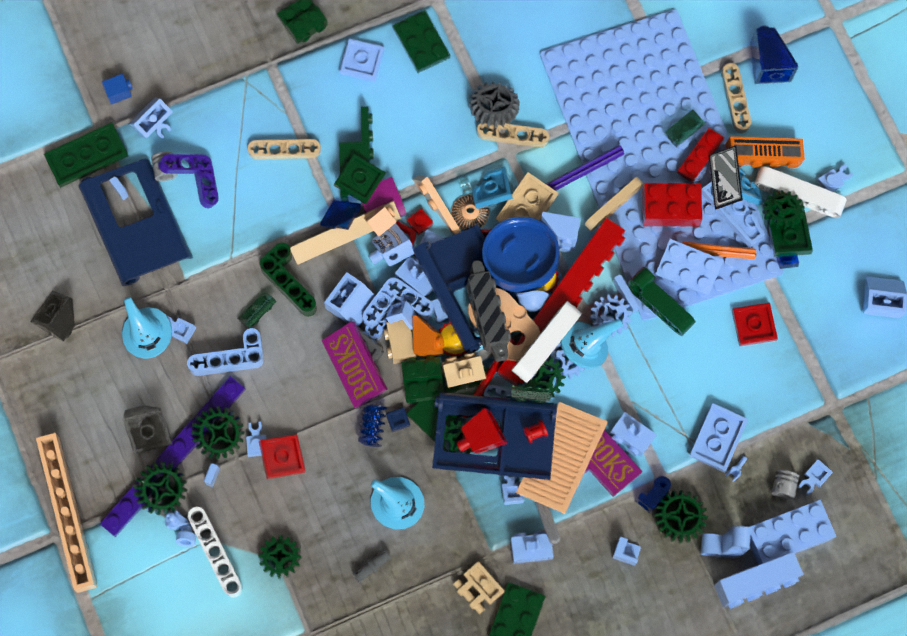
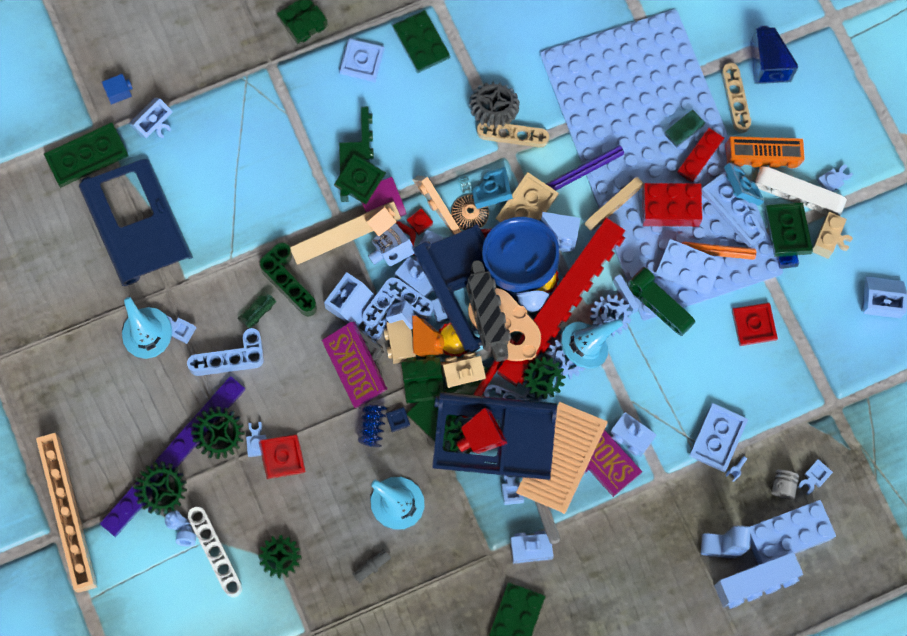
clear smoke slope [30,291,75,341] -> none
light blue tile [109,176,128,200] -> none
clear smoke slope [123,405,172,454] -> none
light grey piece [151,152,177,181] -> none
dark purple beam [158,154,219,209] -> none
light blue tile [204,463,220,487] -> none
tan beam [248,139,321,159] -> none
clear blue piece [320,200,361,230] -> none
tan plate [453,562,505,614] -> none
white beam [511,301,582,383] -> none
clear green plate [511,386,551,403] -> none
red bush [523,420,548,443] -> none
light blue panel [612,537,641,566] -> none
clear blue leg [635,476,671,513] -> none
dark green gear [654,490,708,543] -> none
sticker [709,145,743,210] -> none
dark green gear [762,190,805,229] -> none
none -> tan brick [813,212,853,259]

